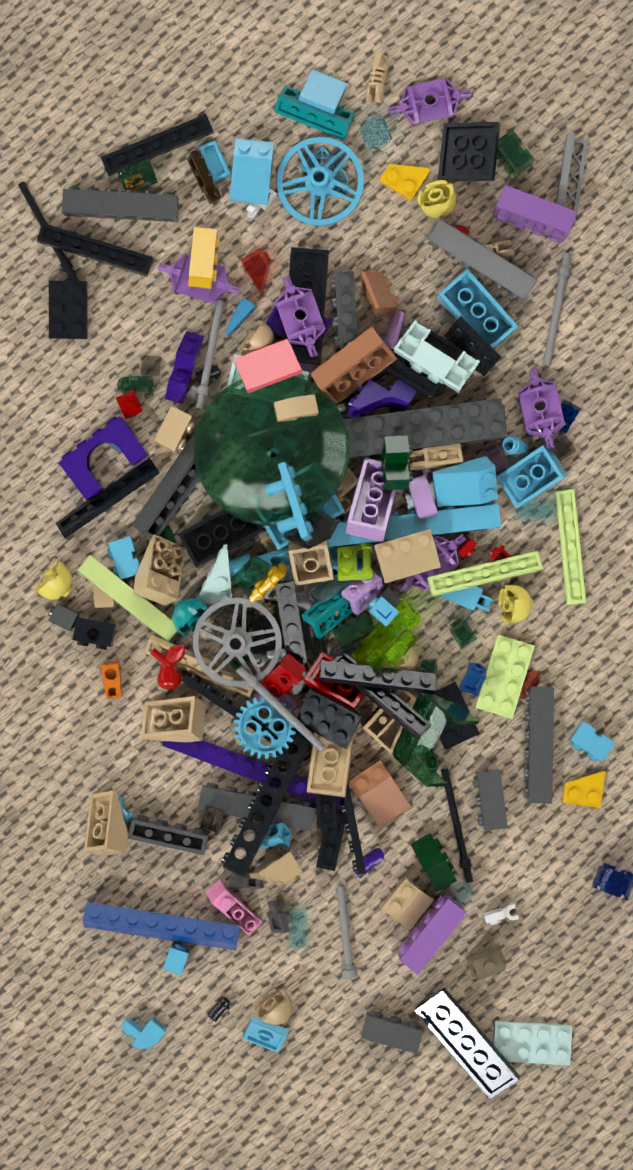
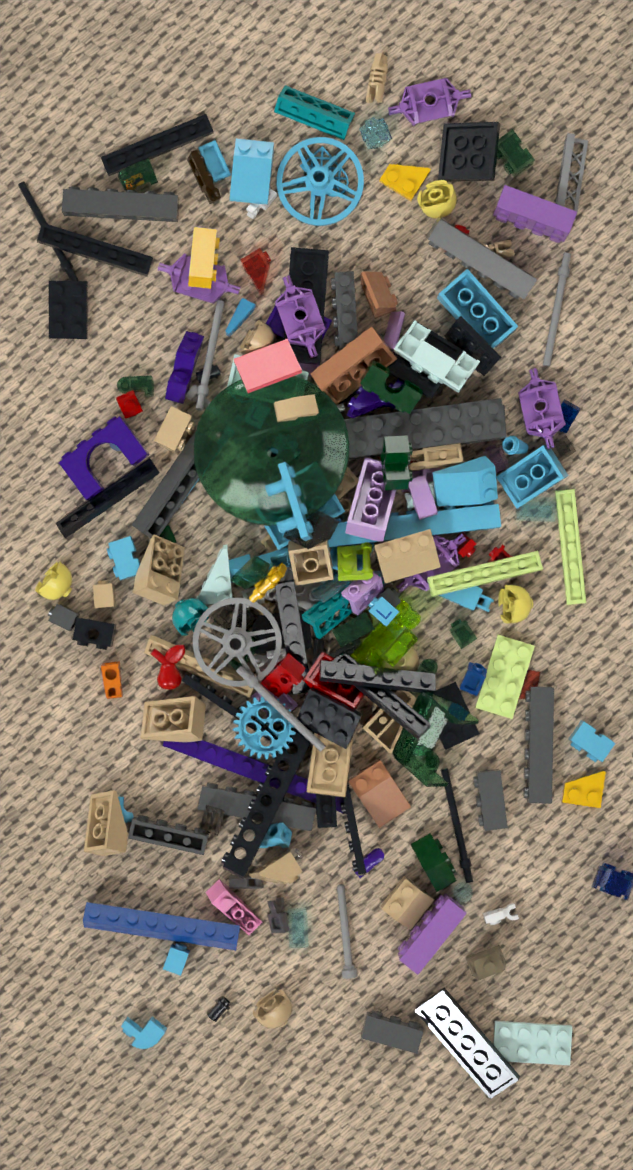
yellowish green tile [77,555,177,642] -> none
clear smoke tile [141,355,162,376] -> none
black brick [178,497,264,569] -> none
medium azure tile [243,1015,289,1052] -> none
medium azure tile [299,69,348,114] -> none
black plate [316,812,347,871] -> none
none -> dark green arch [360,359,423,414]

